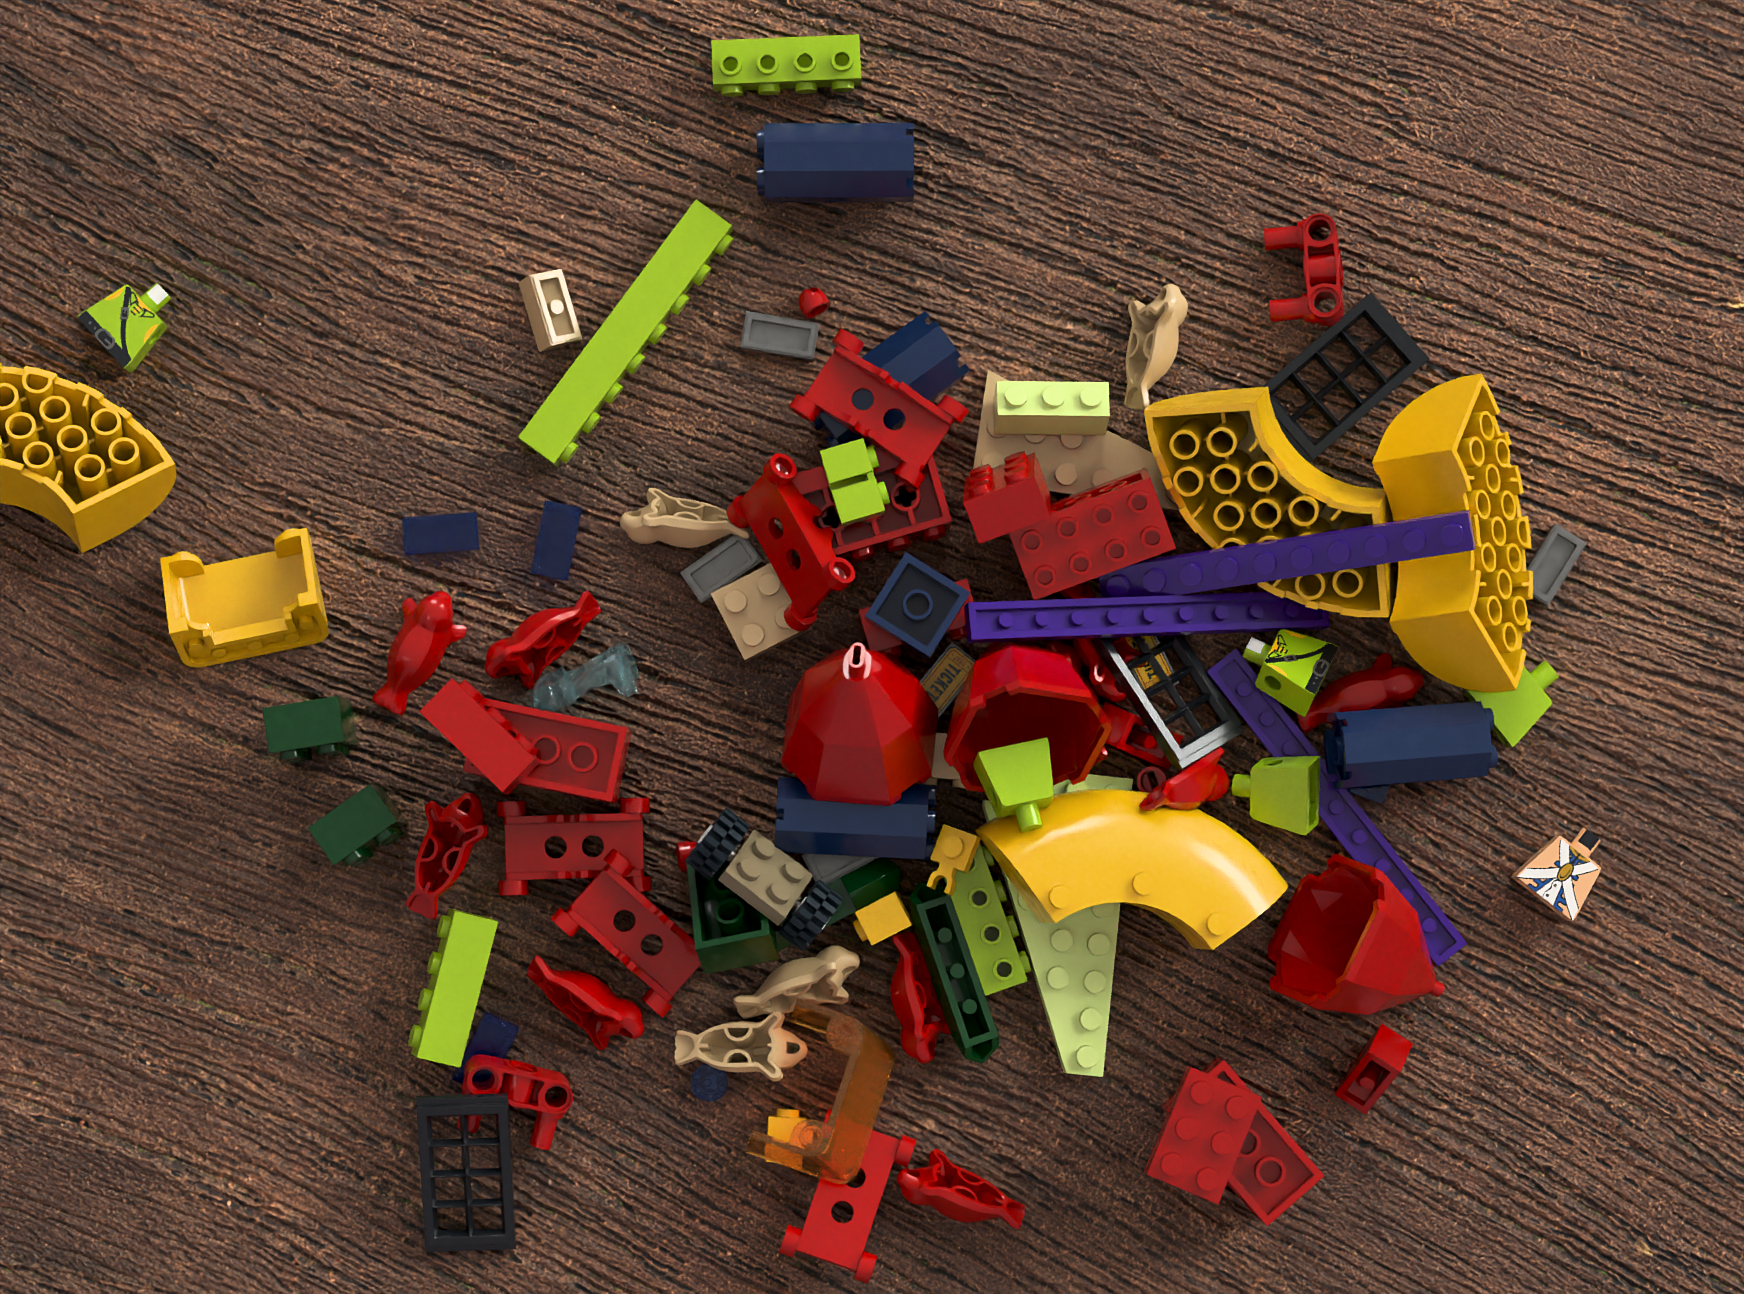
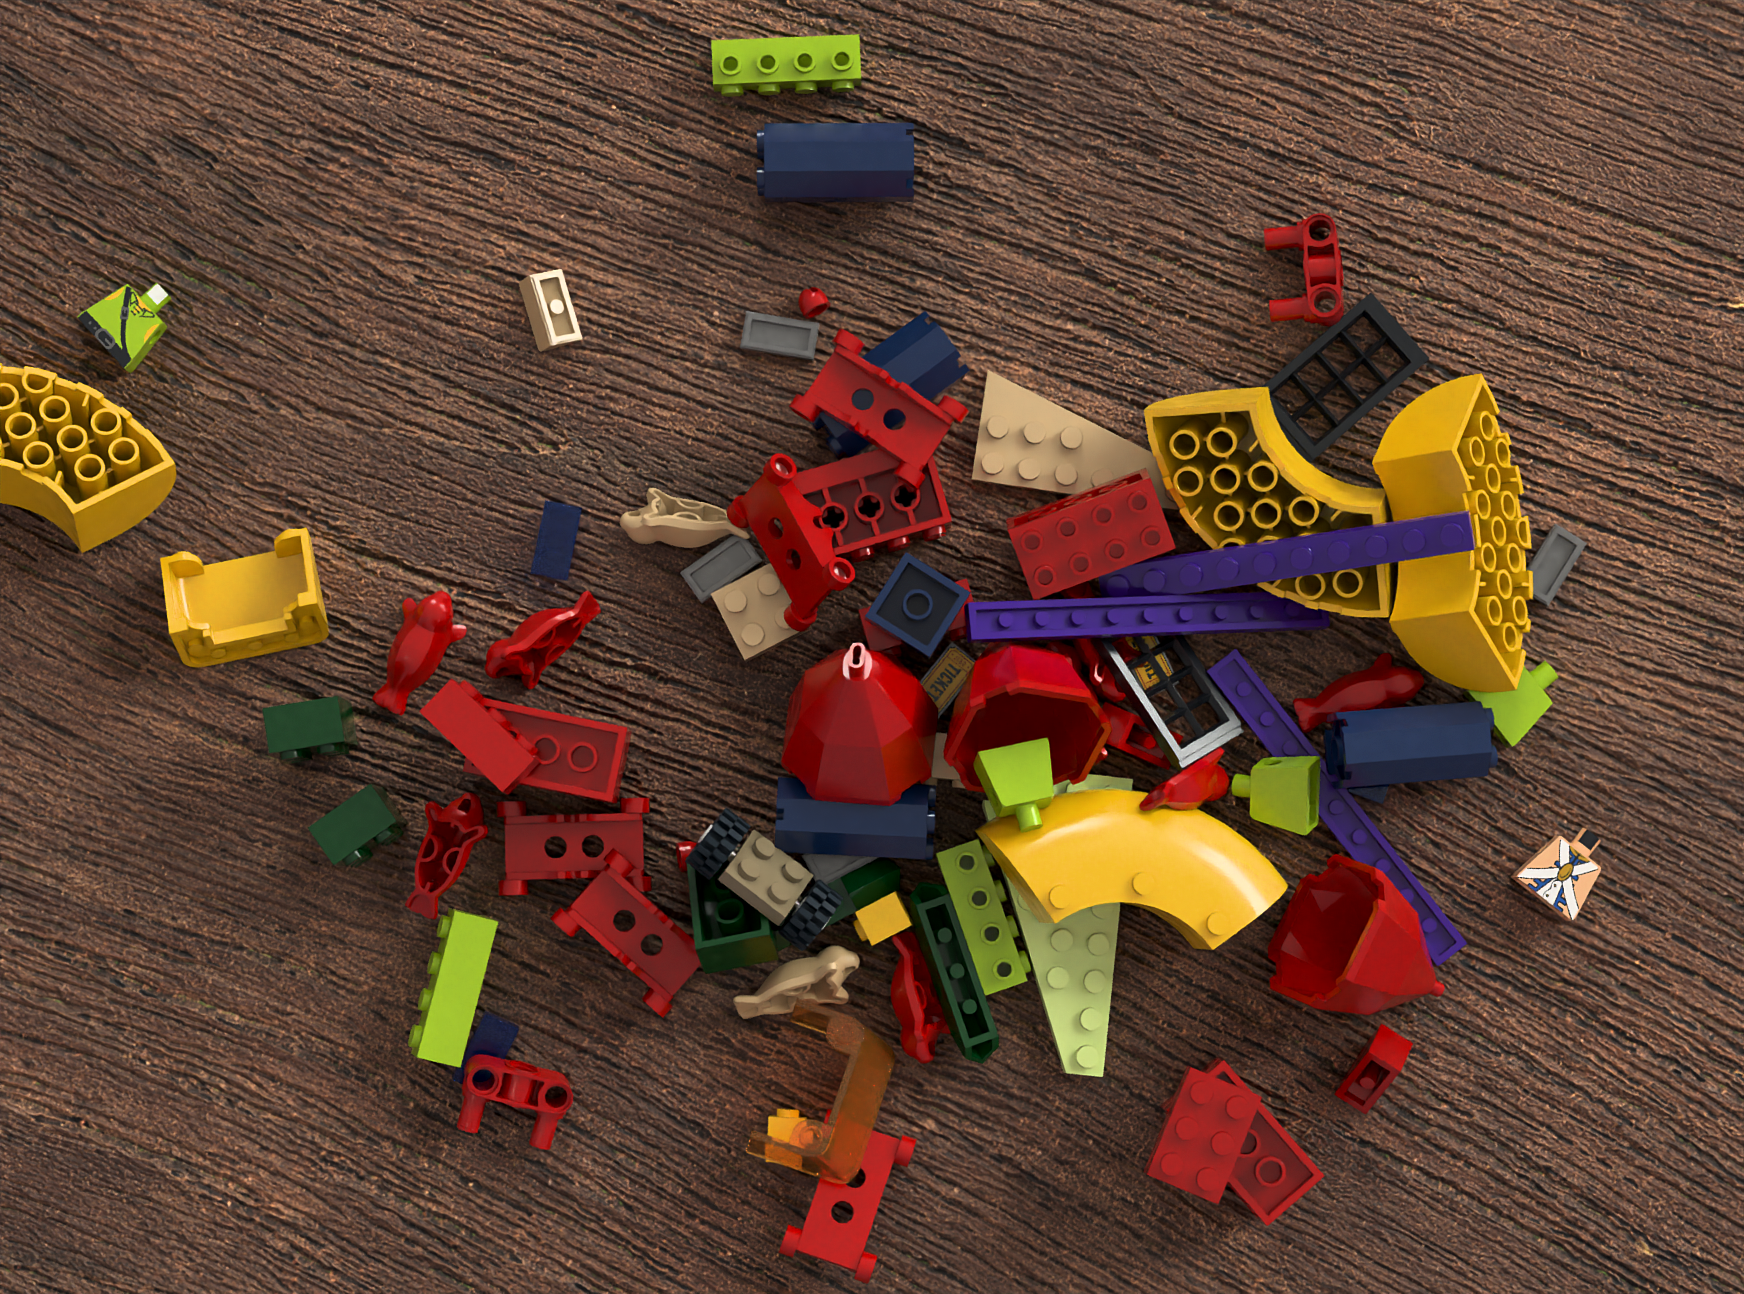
clear blue plate [402,512,480,556] -> none
black piece [416,1093,517,1252] -> none
lime brick [518,199,734,467] -> none
red animal [527,955,645,1050] -> none
clear light blue piece [532,642,639,711] -> none
tan animal [675,1011,808,1081] -> none
clear blue tile [691,1064,728,1102] -> none
lime piece [820,438,890,527] -> none
red animal [896,1149,1025,1230] -> none
yellow plate [926,824,981,896] -> none
red brick [963,451,1051,544] -> none
yellowish green brick [993,381,1110,435] -> none
tan animal [1124,284,1188,410] -> none
red hinge [1137,766,1168,793] -> none
lime torso [1242,629,1339,717] -> none

